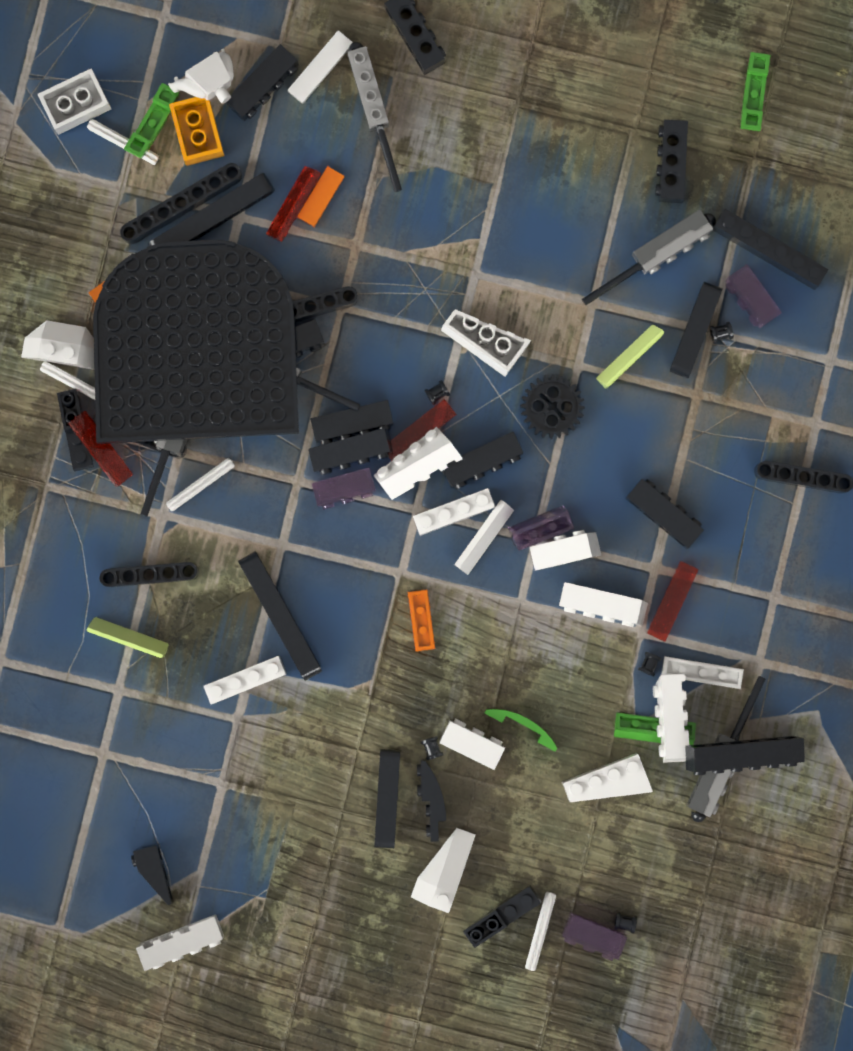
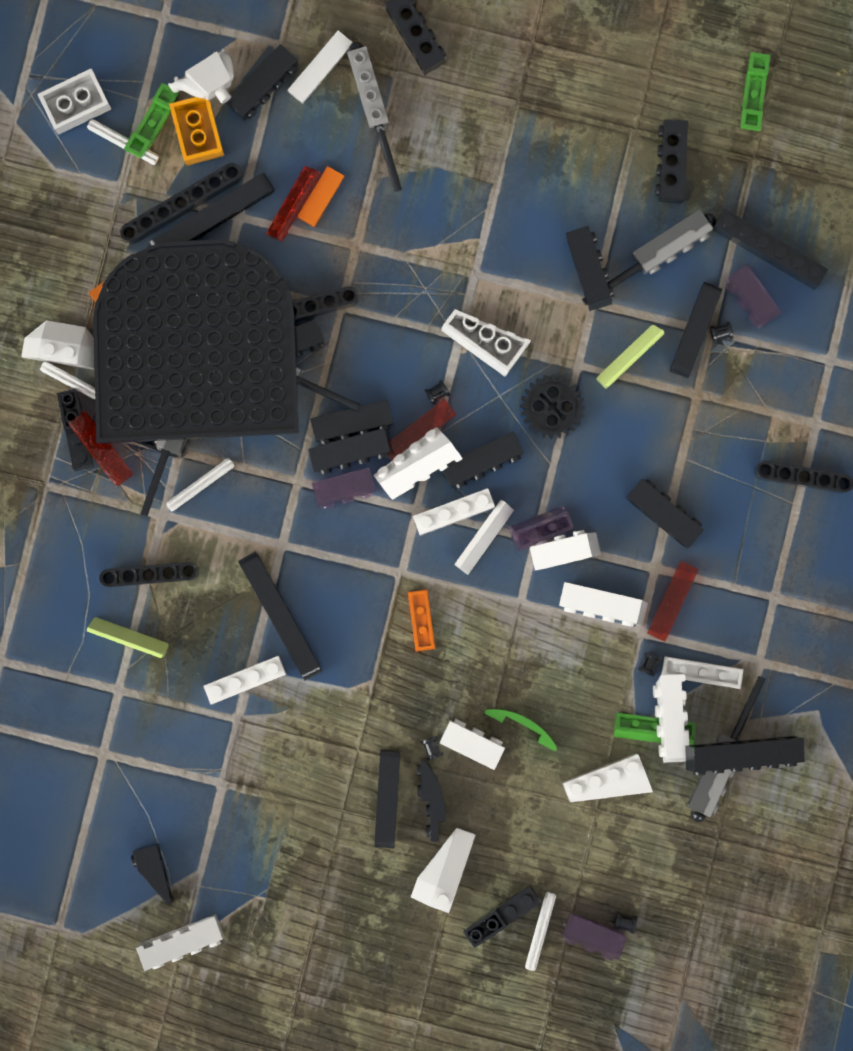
none -> black brick [566,226,615,311]

